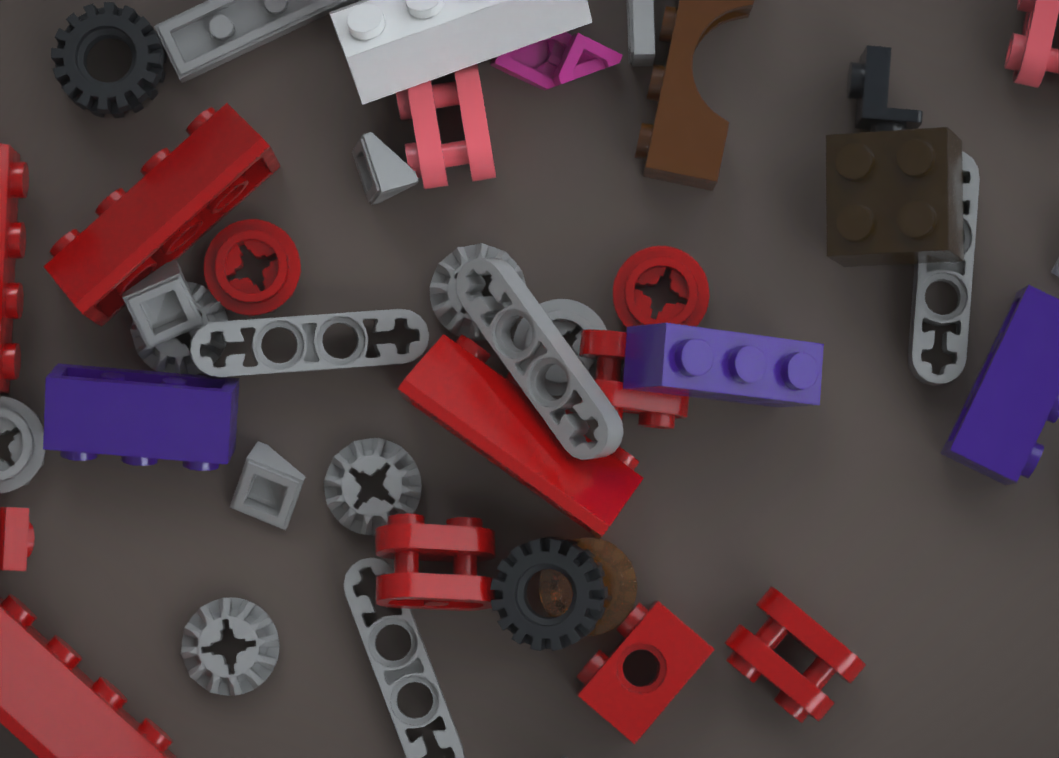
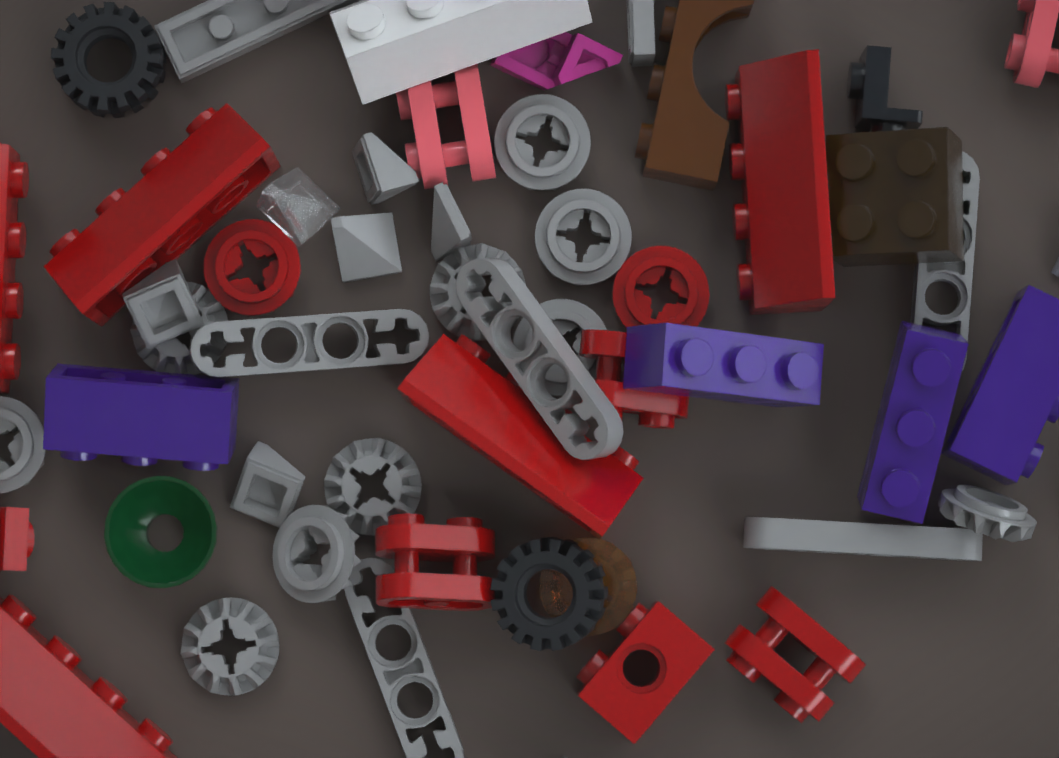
none -> dark green piece [104,476,218,588]
none -> clear slope [256,167,341,247]
none -> light grey gear [273,505,362,603]
none -> light grey slope [331,212,402,282]
none -> light grey slope [431,182,472,262]
none -> light grey gear [494,94,591,190]
none -> light grey gear [535,189,632,286]
none -> red slope [725,49,836,315]
none -> light grey beam [743,517,983,561]
none -> dark purple brick [857,321,969,524]
none -> light grey gear [938,485,1037,542]

